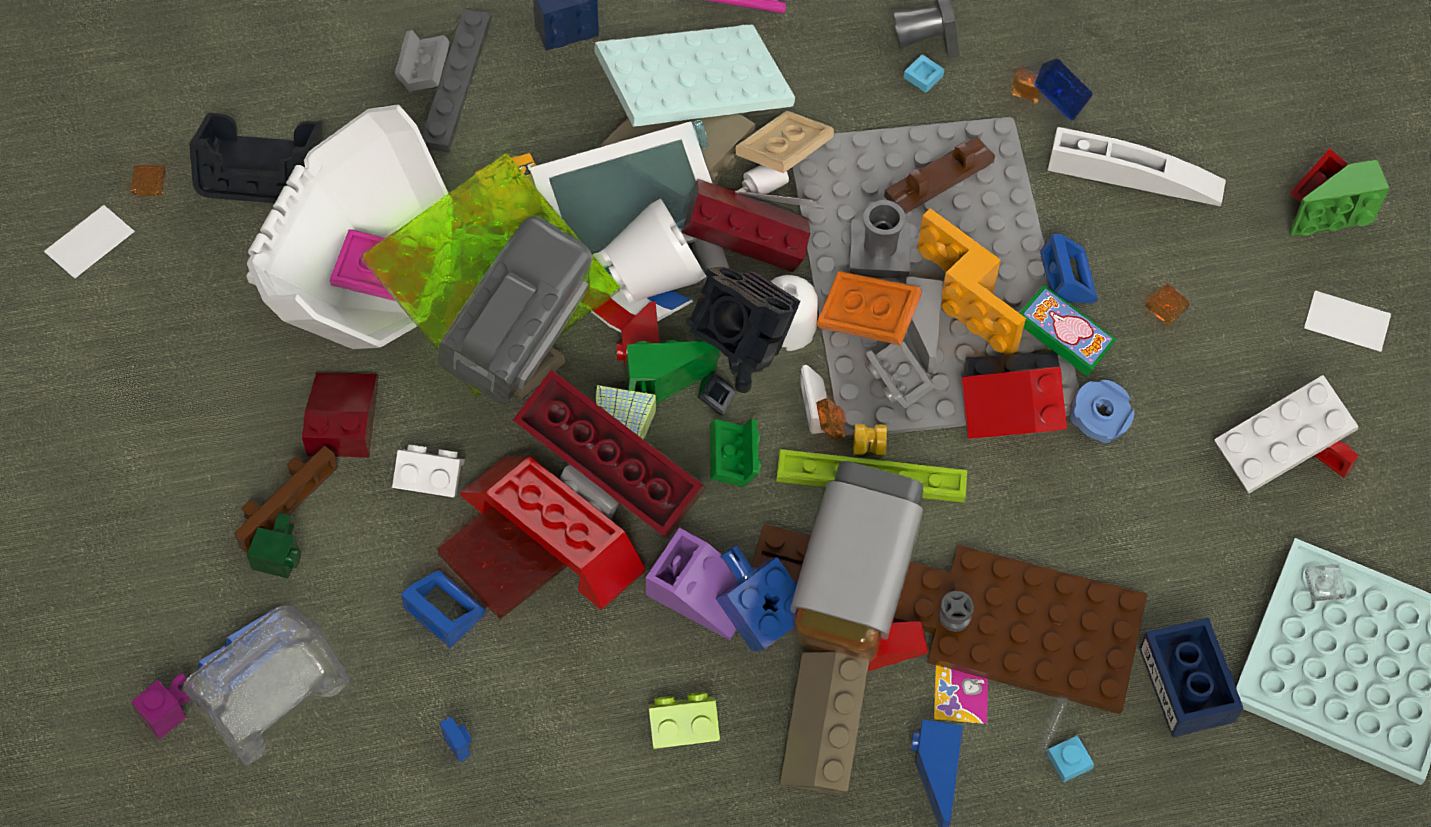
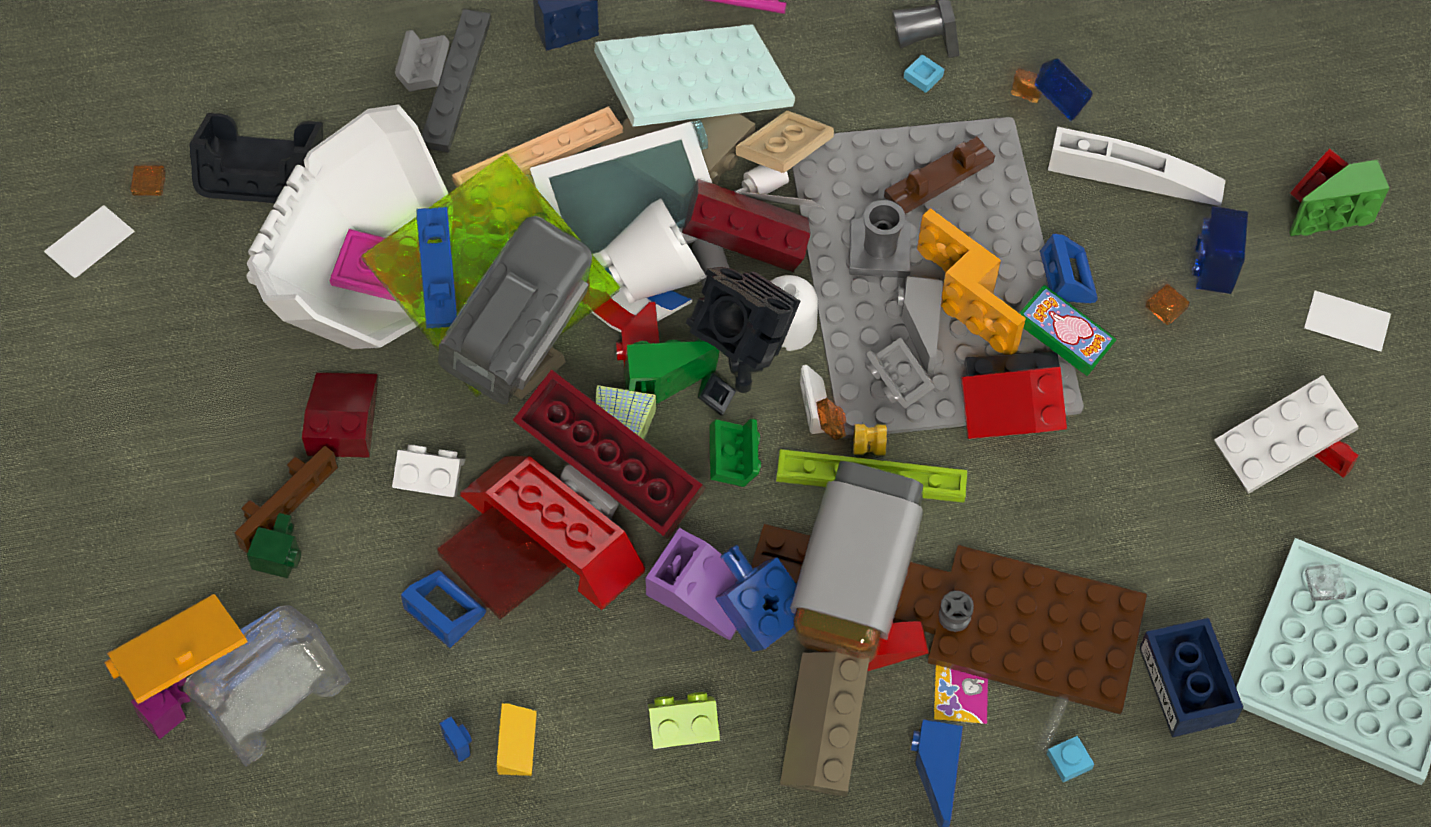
orange tile [817,271,922,345] -> none
medium blue plate [1070,380,1134,443] -> none
none -> light orange door [104,594,248,704]
none -> blue hinge [416,207,457,328]
none -> light nougat tile [452,106,623,202]
none -> yellow slope [497,703,537,776]
none -> clear blue brick [1192,206,1248,294]

